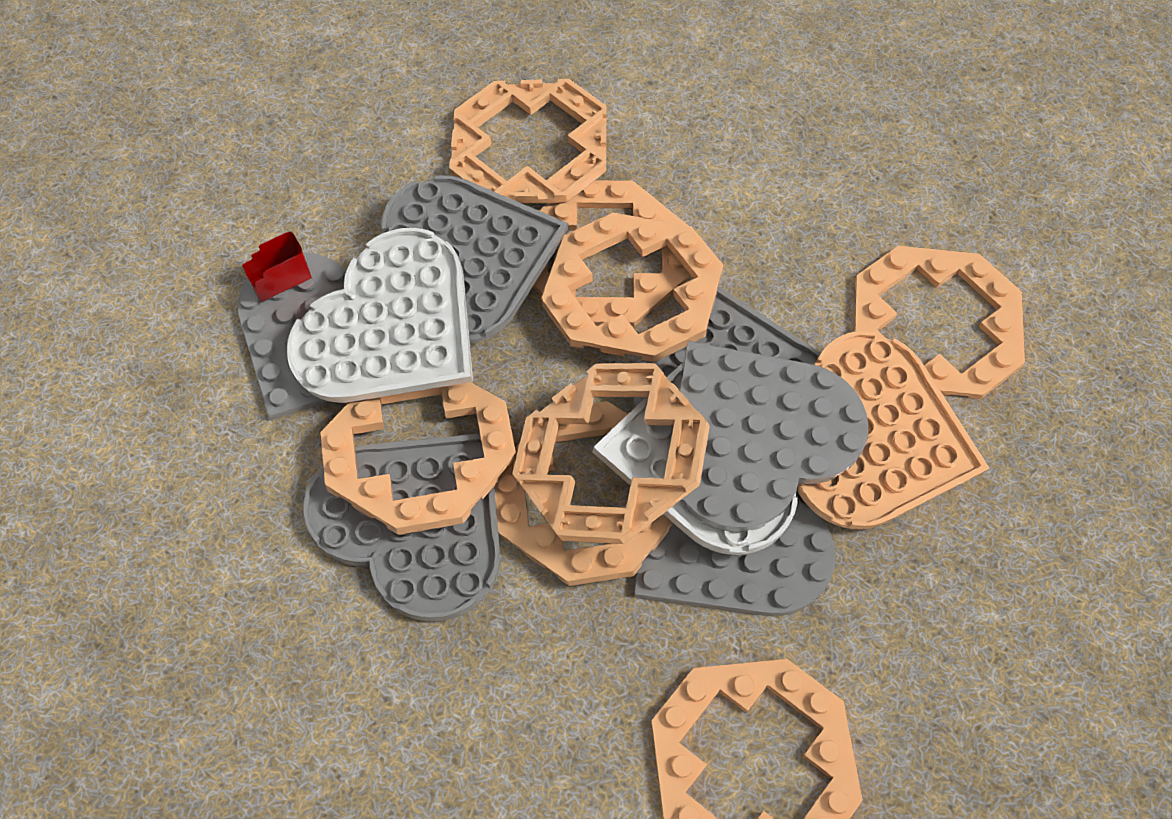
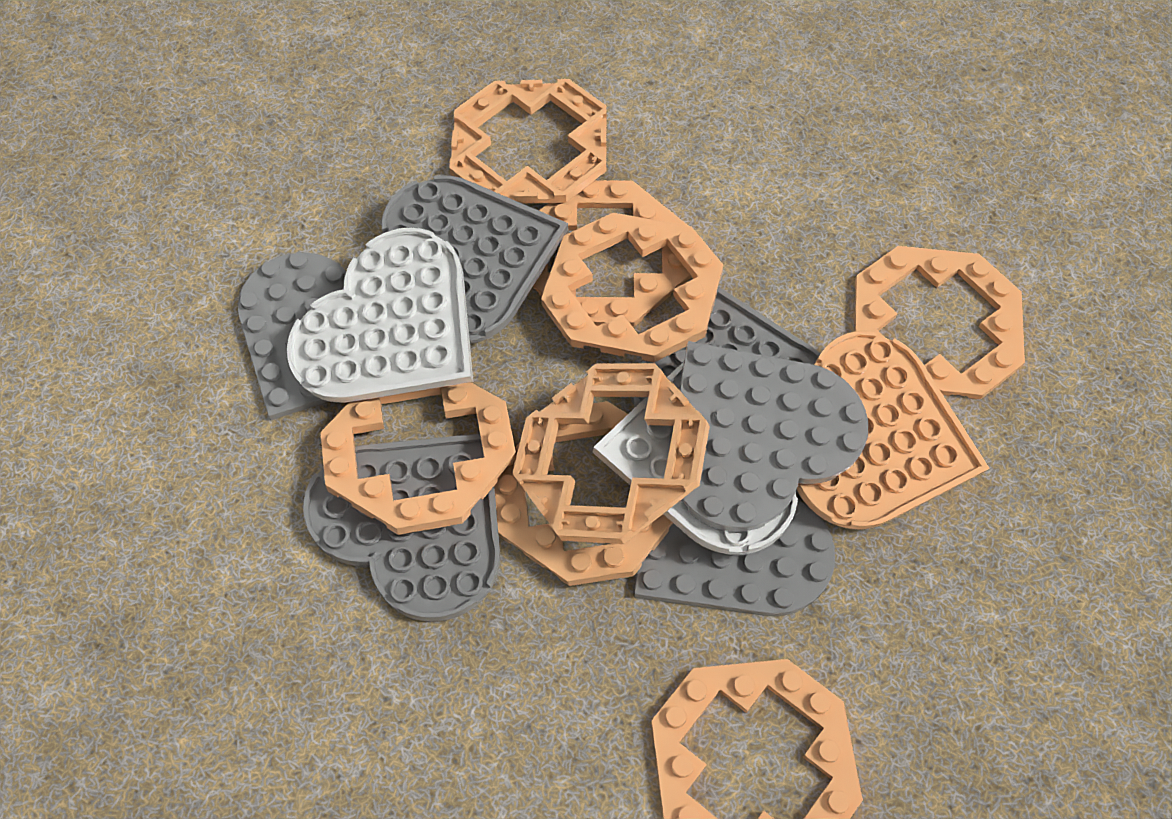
red piece [242,231,312,302] -> none

